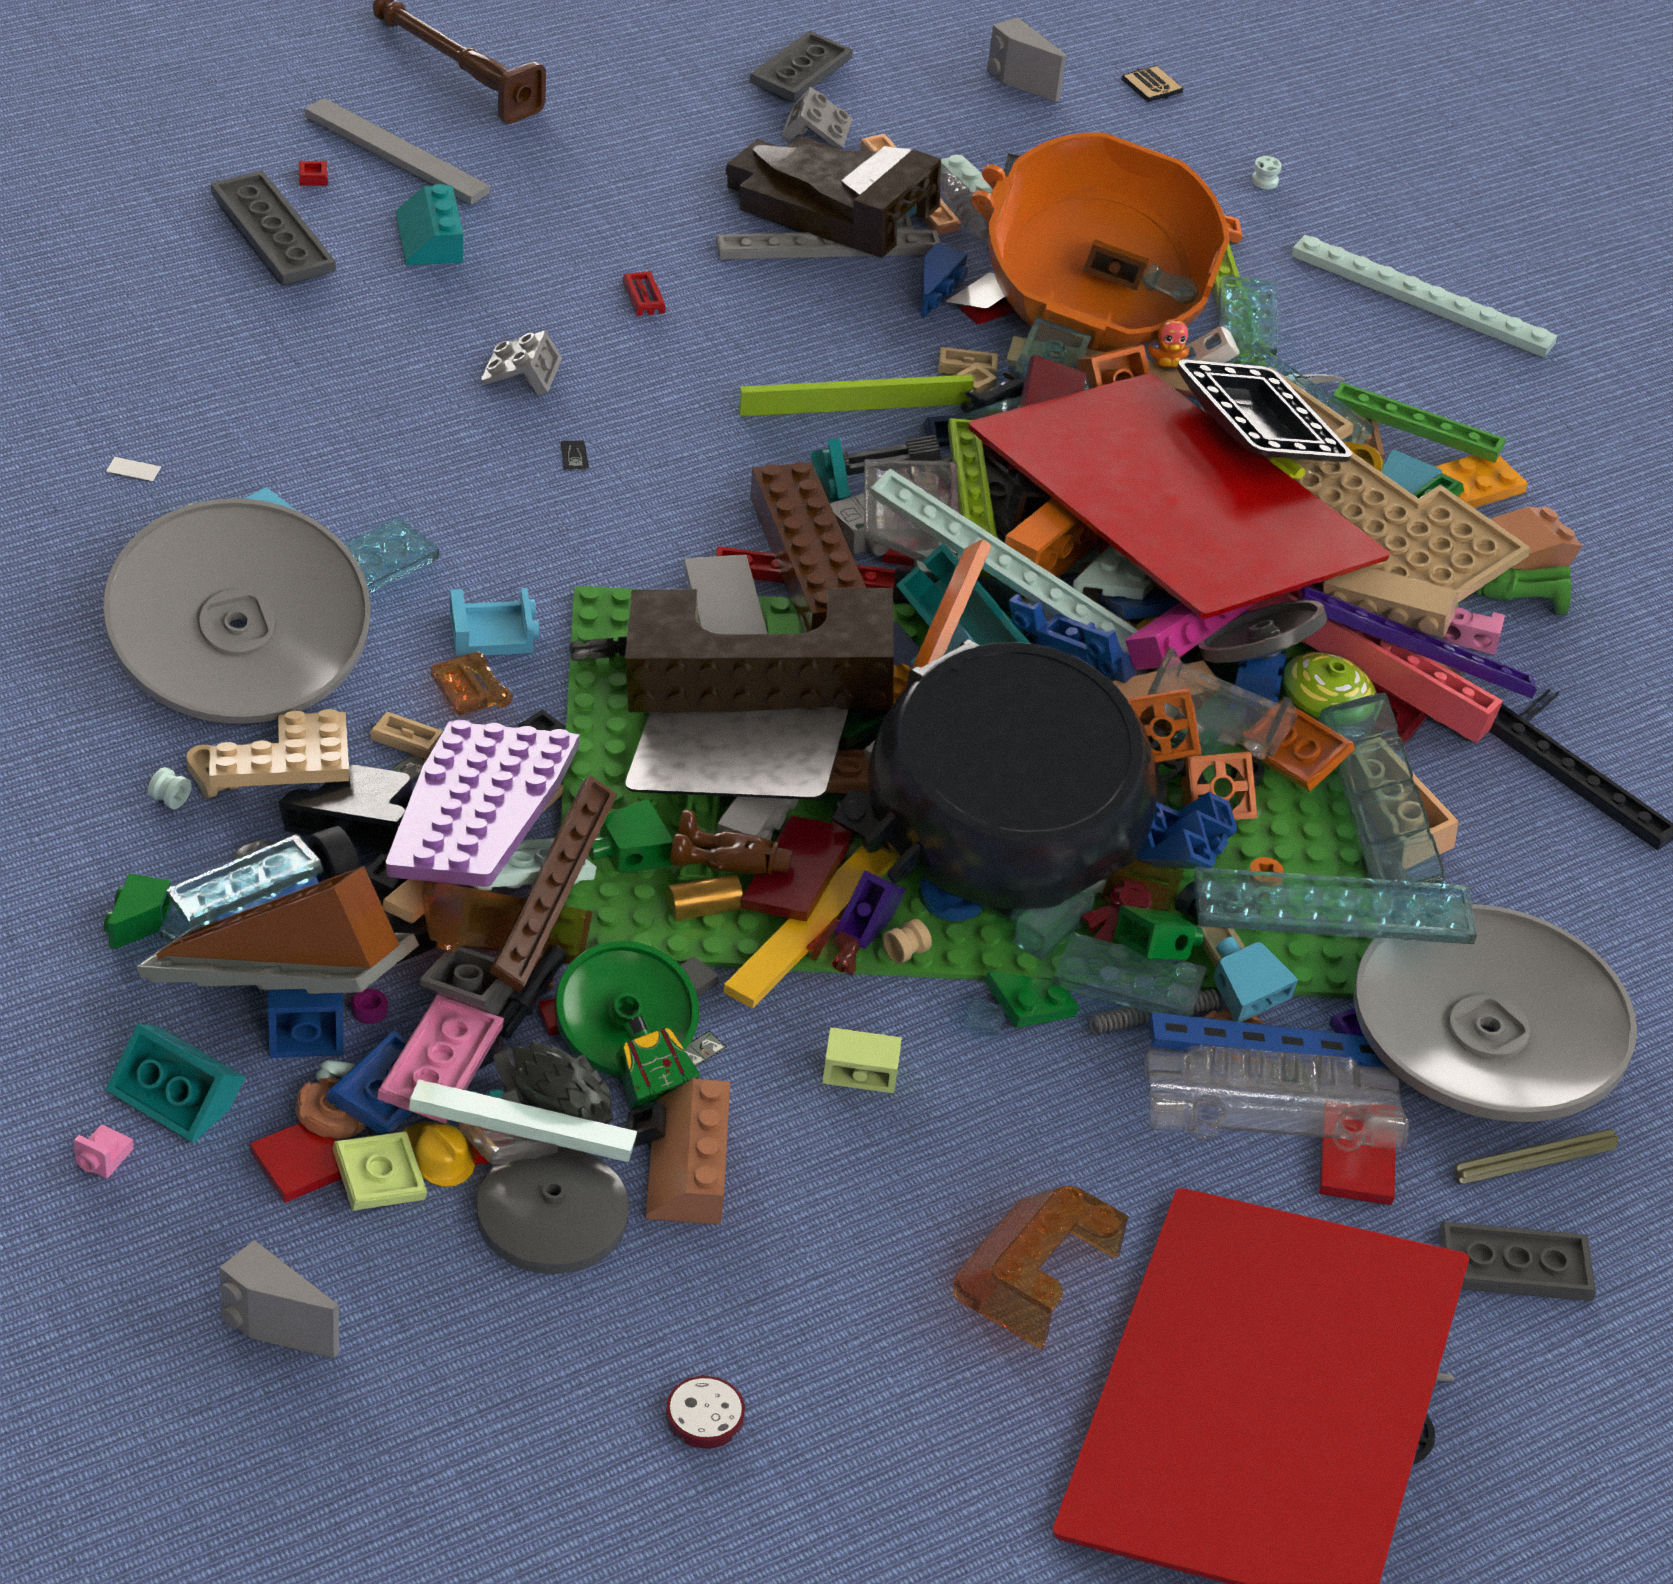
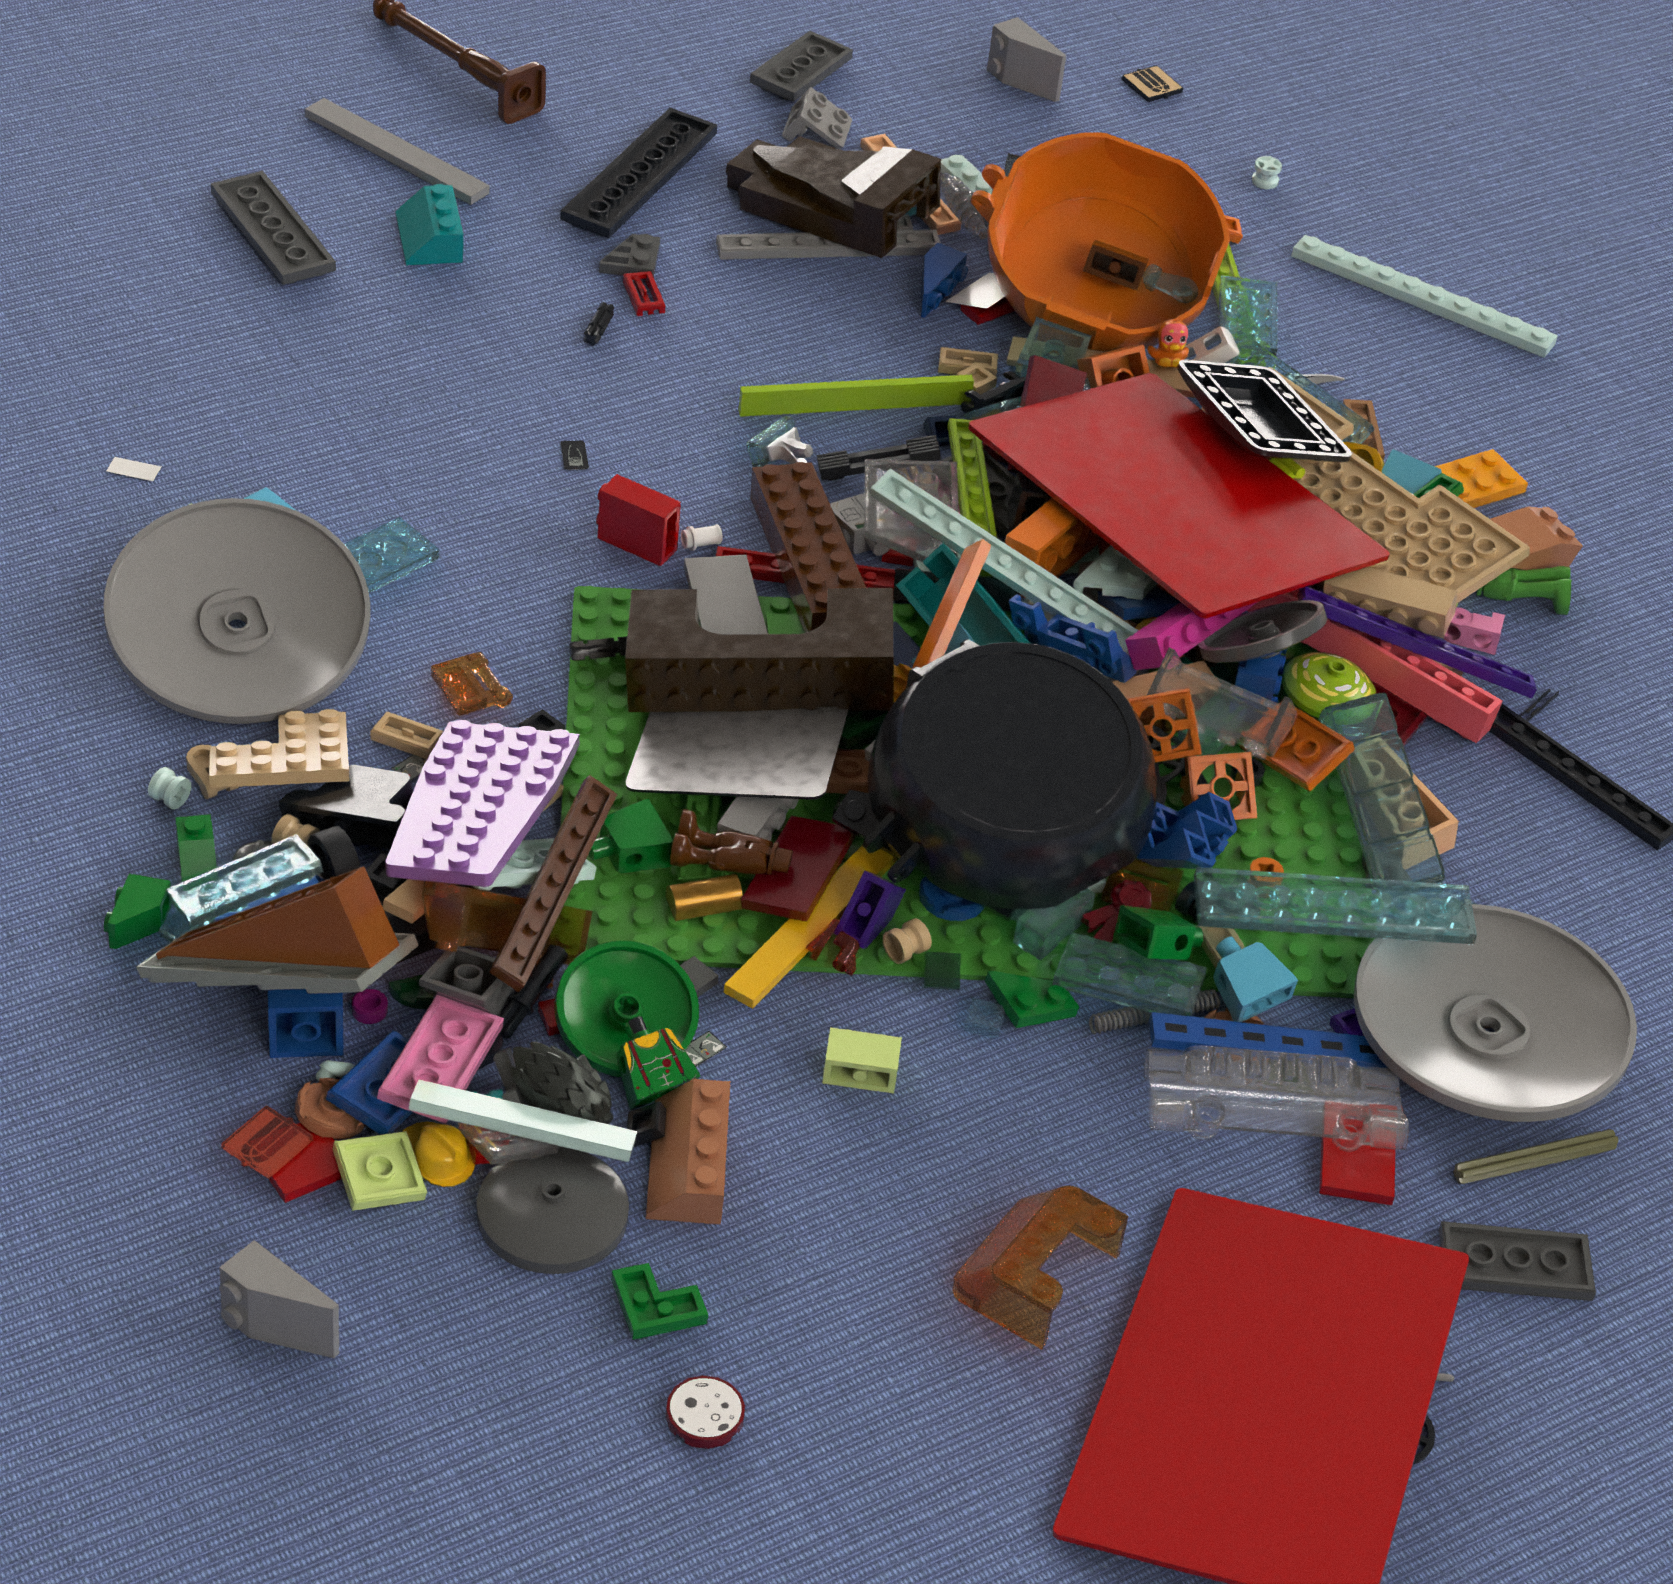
bright pink bracket [73,1124,134,1179] -> none
teal slope [105,1024,246,1142] -> none
red tile [298,161,328,186] -> none
medium azure panel [449,588,539,657] -> none
light grey bracket [481,331,562,396] -> none
teal bracket [811,438,851,503] -> none
bright green tile [1330,382,1506,463] -> none
none -> green slope [175,814,219,896]
none -> clear red piece [221,1105,313,1179]
none -> tan wheel [272,814,320,859]
none -> dark green tile [388,974,434,1009]
none -> black plate [560,107,717,238]
none -> black axle [584,302,614,345]
none -> red brick [596,474,681,566]
none -> dark grey wing [599,234,661,277]
none -> green plate [611,1263,708,1340]
none -> white pin [681,524,723,551]
none -> piece [746,416,813,467]
none -> clear green tile [924,952,961,990]

